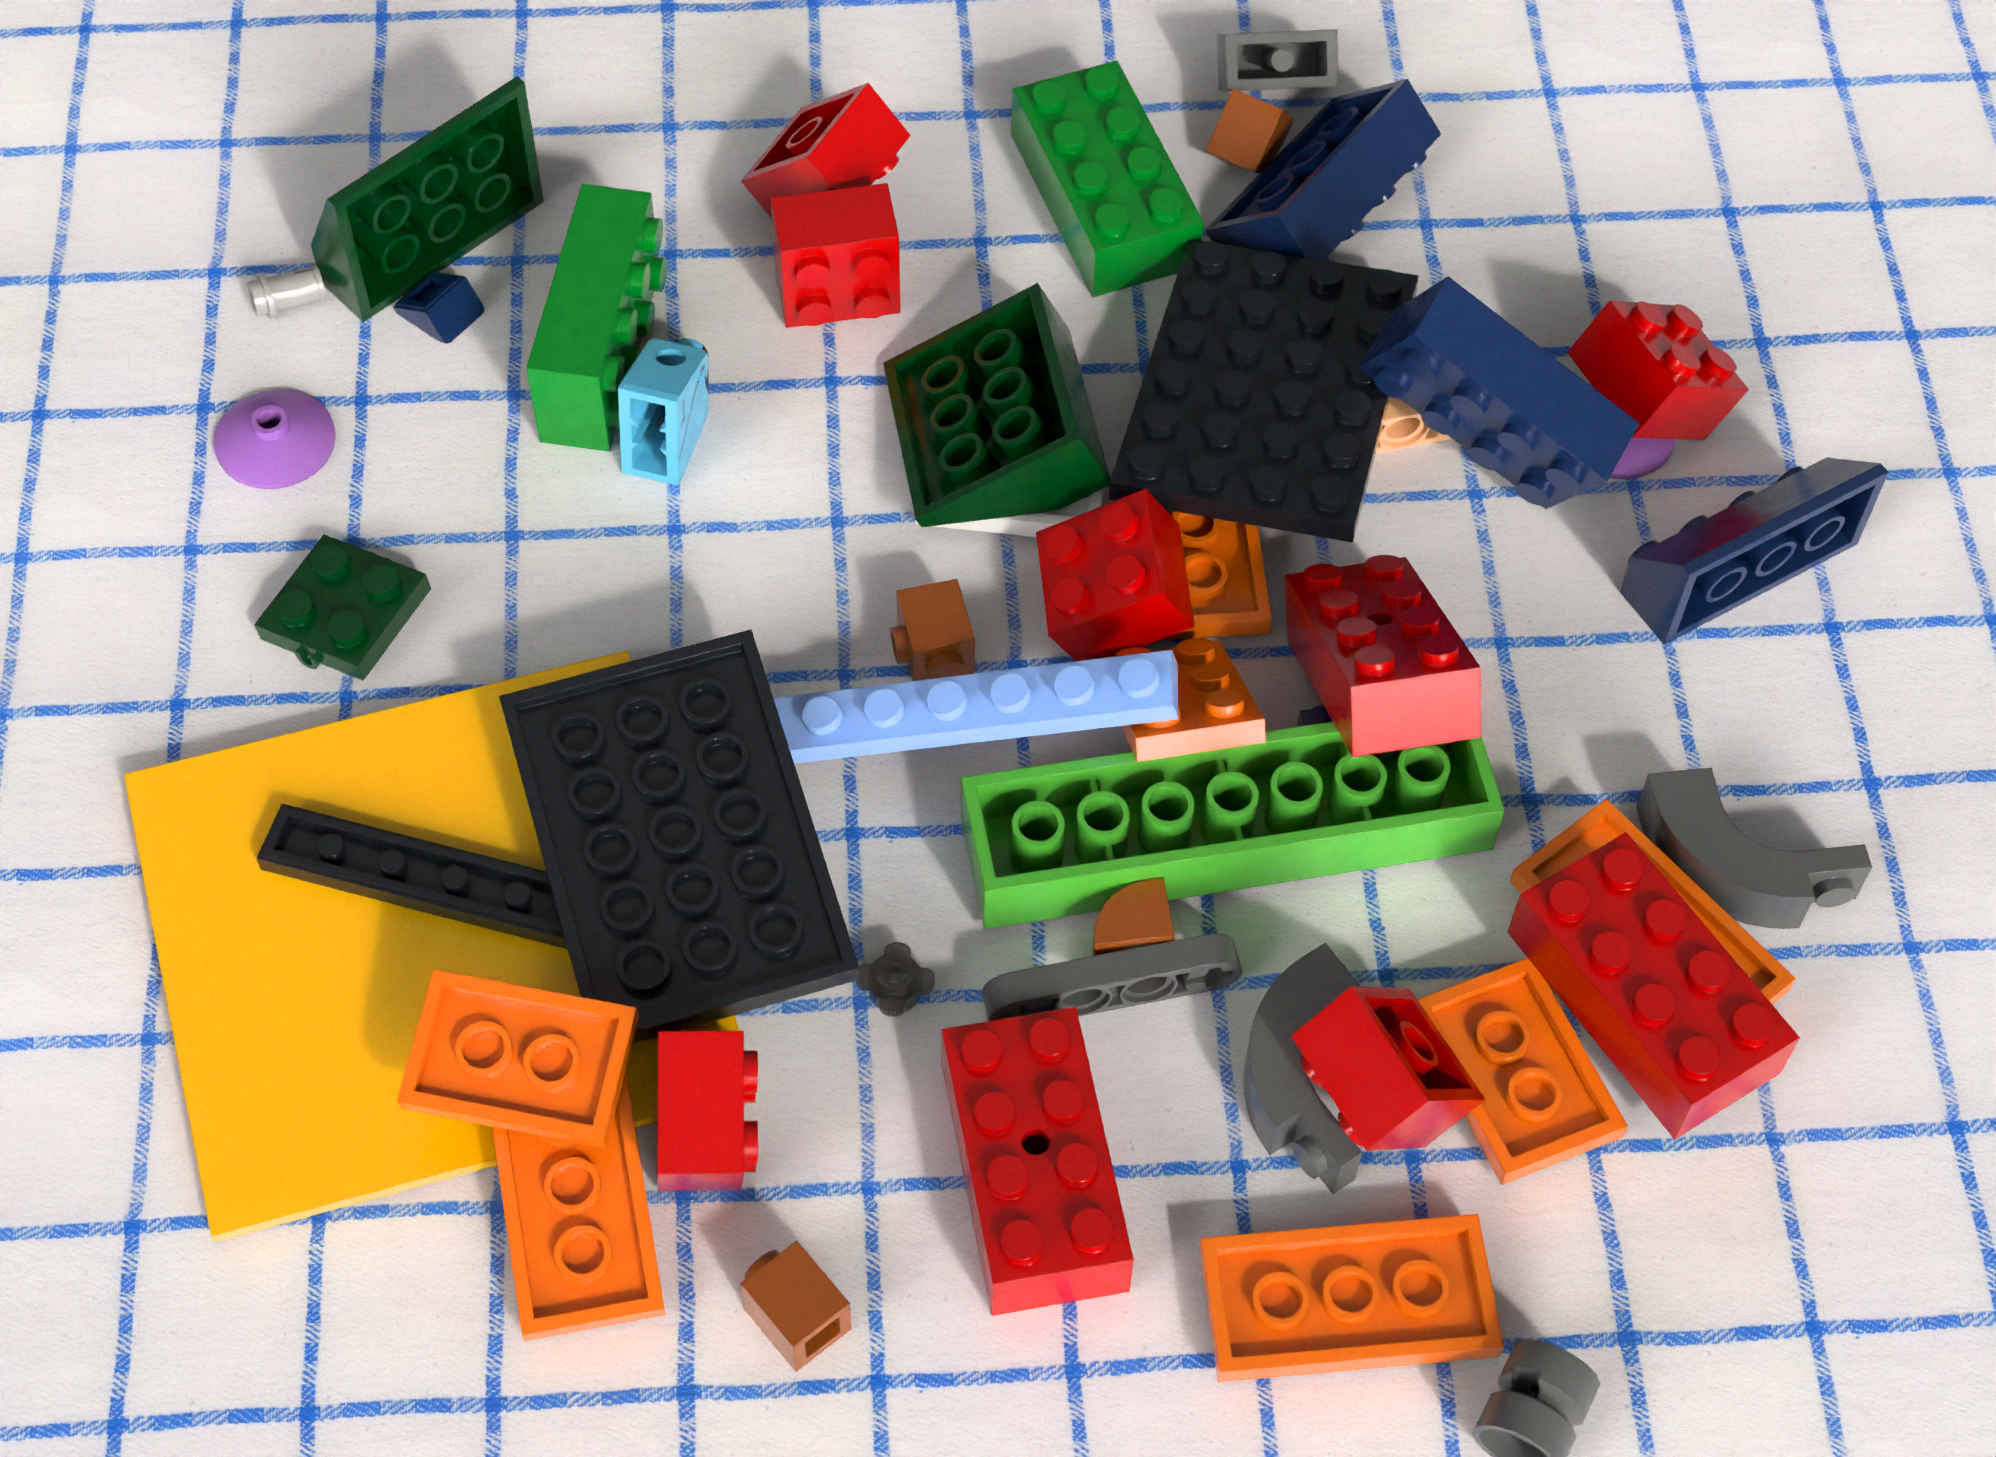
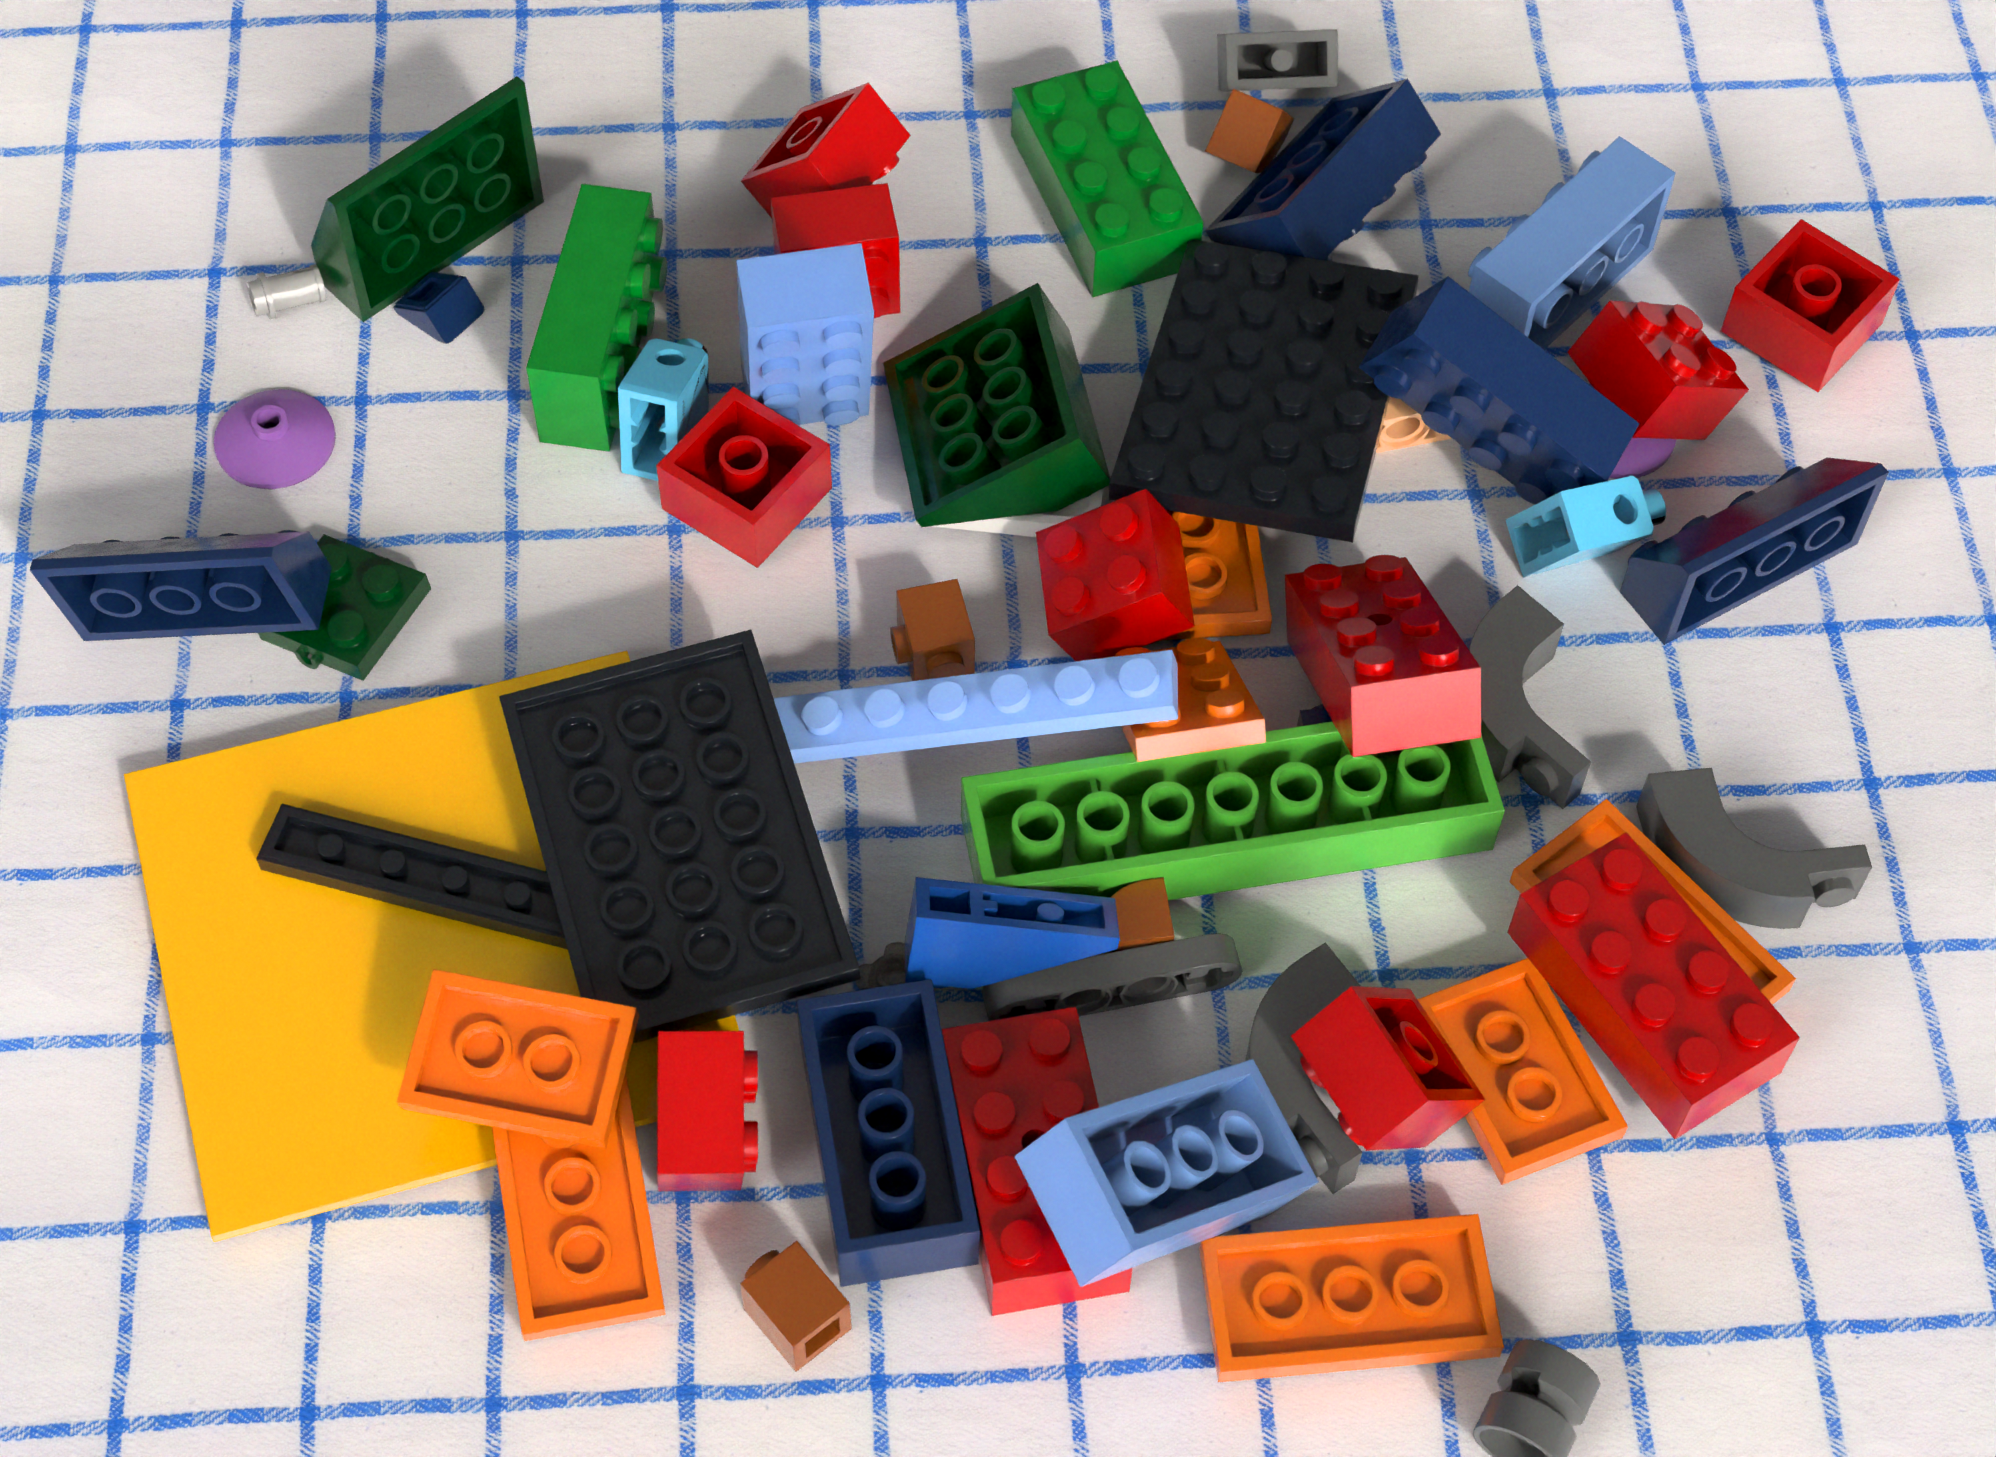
none -> dark blue slope [30,530,332,641]
none -> red brick [656,387,832,568]
none -> medium blue brick [736,243,874,426]
none -> dark blue brick [796,979,980,1287]
none -> blue slope [904,877,1120,989]
none -> medium blue brick [1014,1059,1319,1287]
none -> medium blue brick [1468,136,1676,350]
none -> dark grey arch [1469,585,1591,809]
none -> medium azure torso [1505,476,1666,578]
none -> red brick [1721,219,1900,392]

